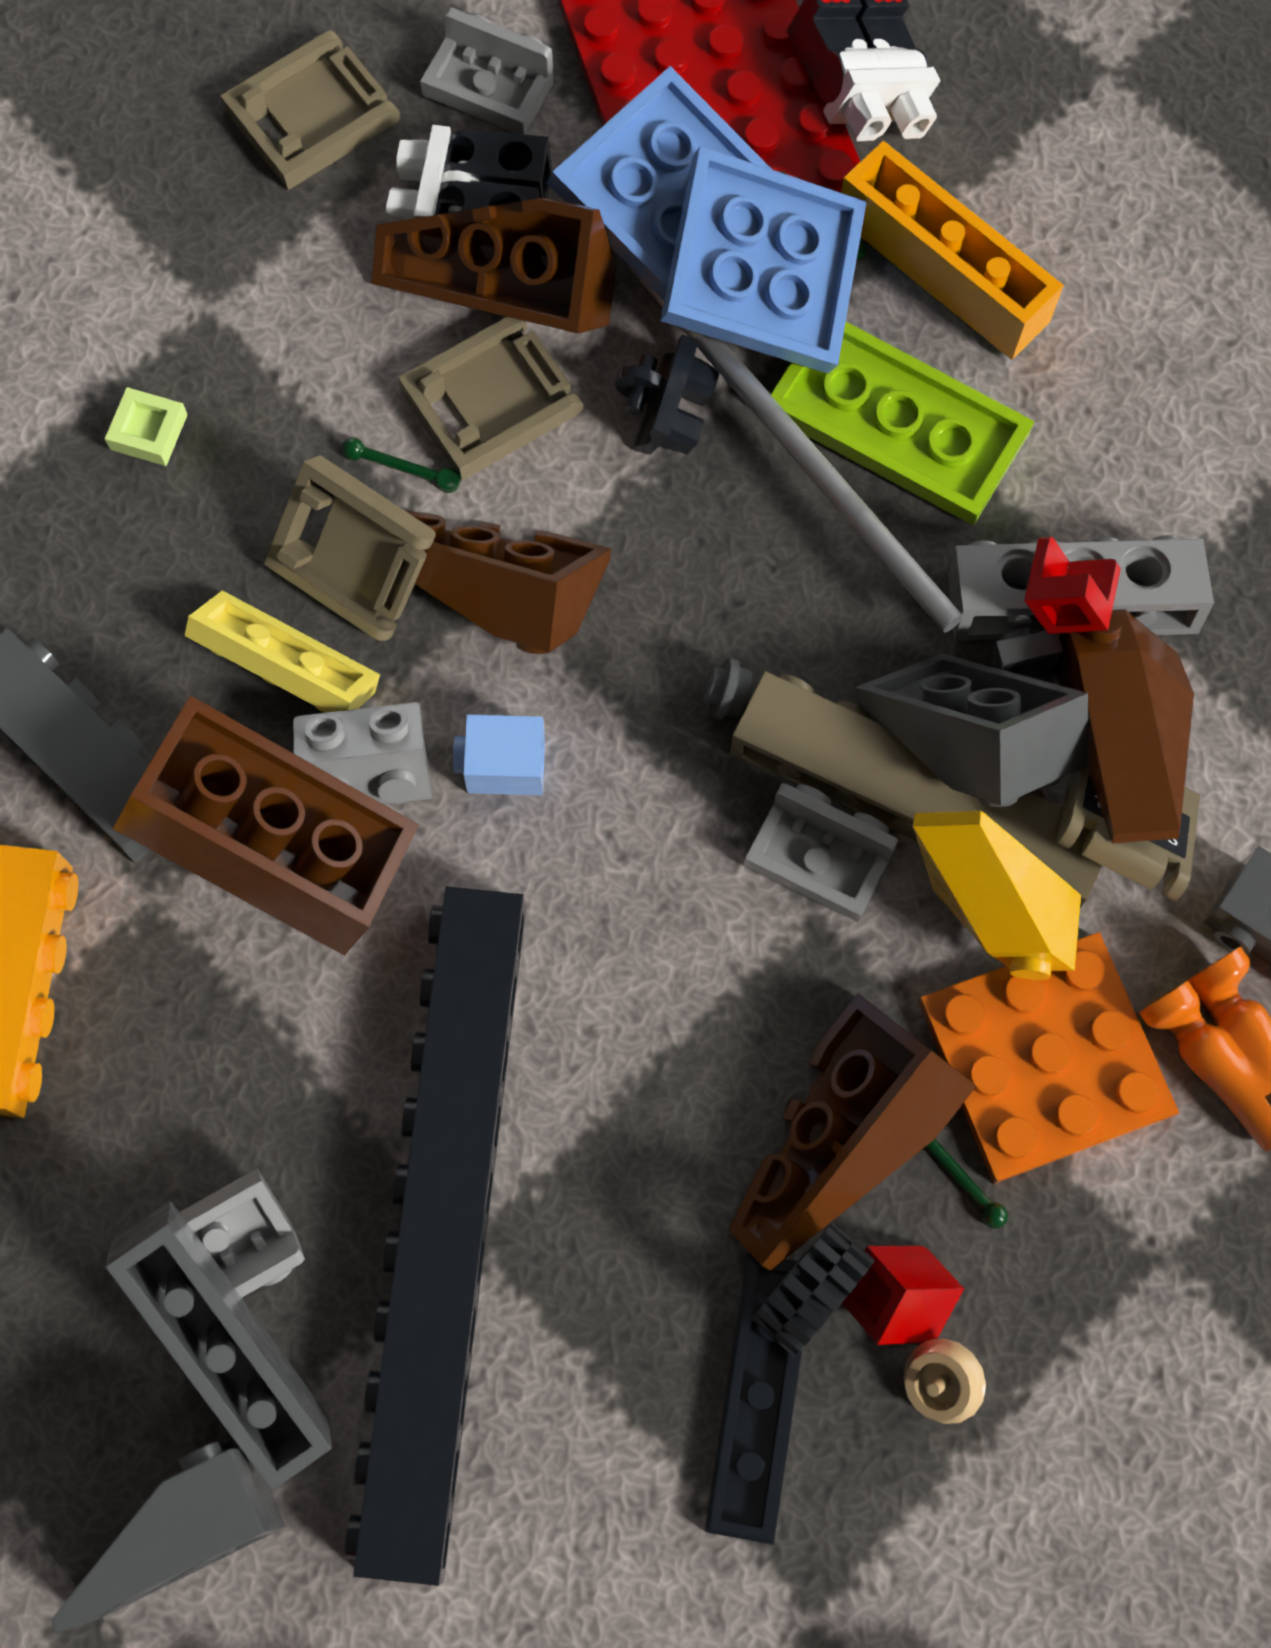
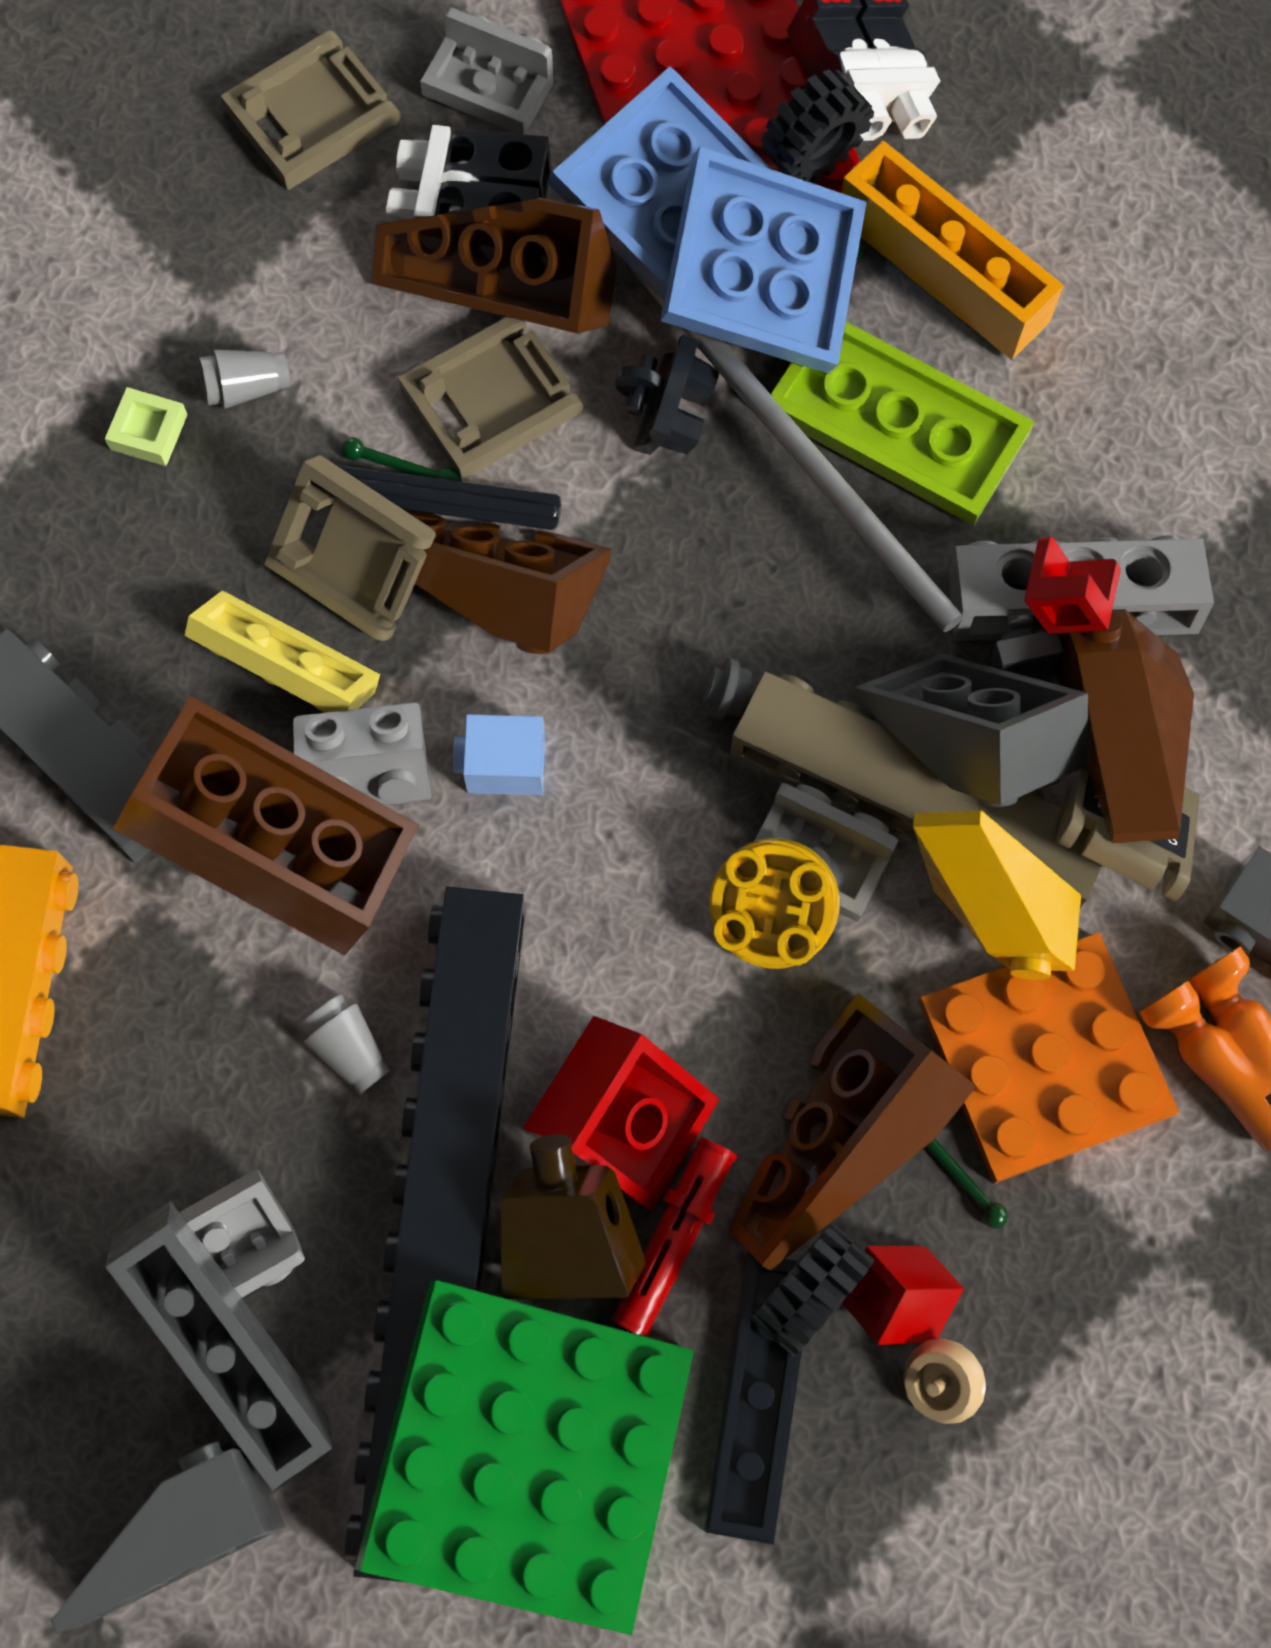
none -> light grey cone [198,349,290,410]
none -> light grey cone [299,994,391,1095]
none -> black axle [335,464,562,530]
none -> green plate [355,1280,694,1635]
none -> dark brown torso [501,1134,646,1299]
none -> red slope [523,1016,720,1212]
none -> red pin [609,1137,737,1338]
none -> yellow tile [709,838,840,969]
none -> black tyre [761,70,874,184]

